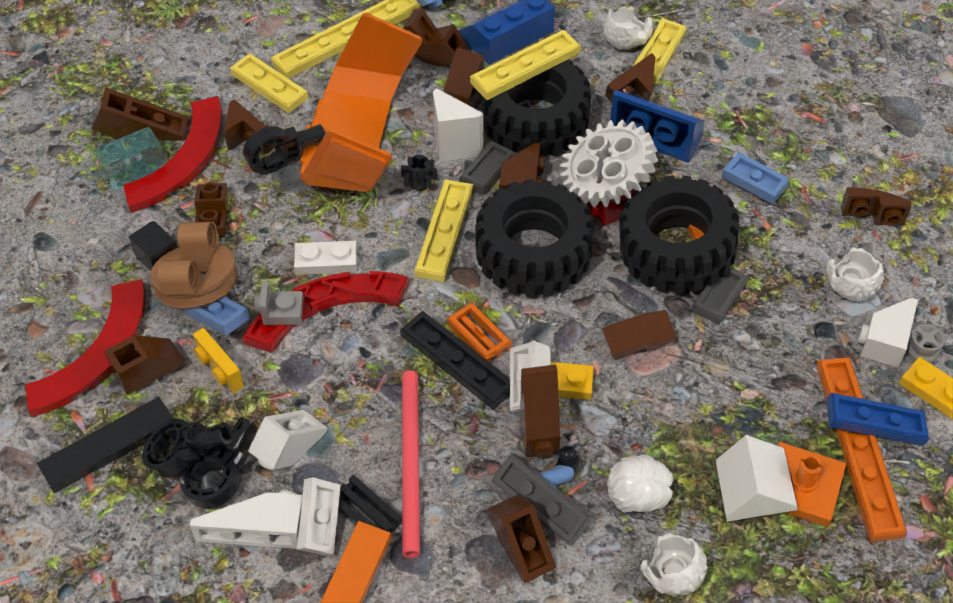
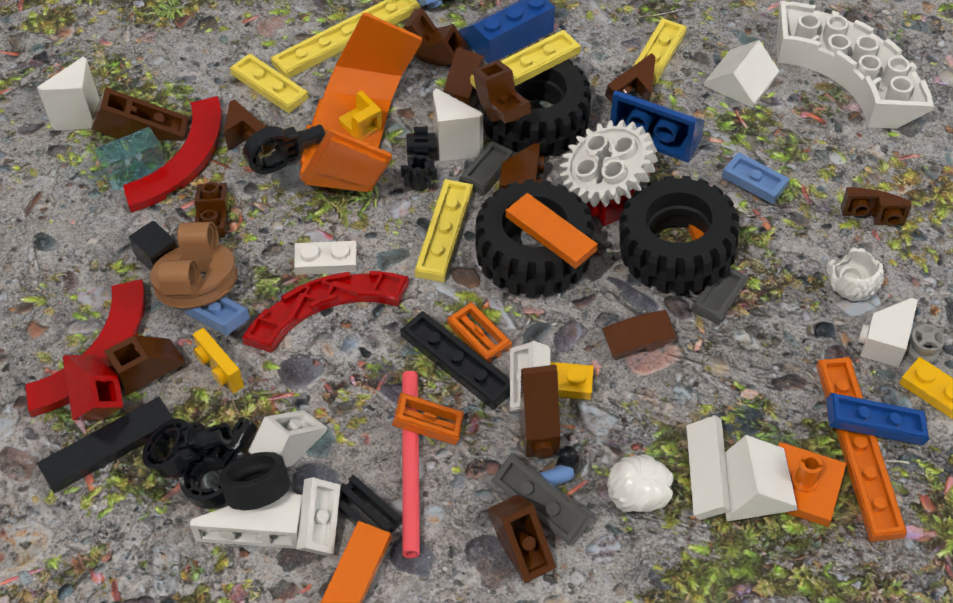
light grey bracket [255,281,304,325] -> none
white hair [602,6,653,50] -> none
white hair [640,533,708,596] -> none
none -> white slope [37,57,100,130]
none -> red slope [62,355,124,420]
none -> black tyre [219,452,291,511]
none -> yellow panel [339,91,382,141]
none -> orange tile [392,392,464,445]
none -> black gear [406,126,436,159]
none -> reddish brown brick [472,60,532,123]
none -> orange tile [505,193,598,269]
none -> white tile [686,415,731,520]
none -> white slope [704,40,779,108]
none -> white brick [776,1,934,129]

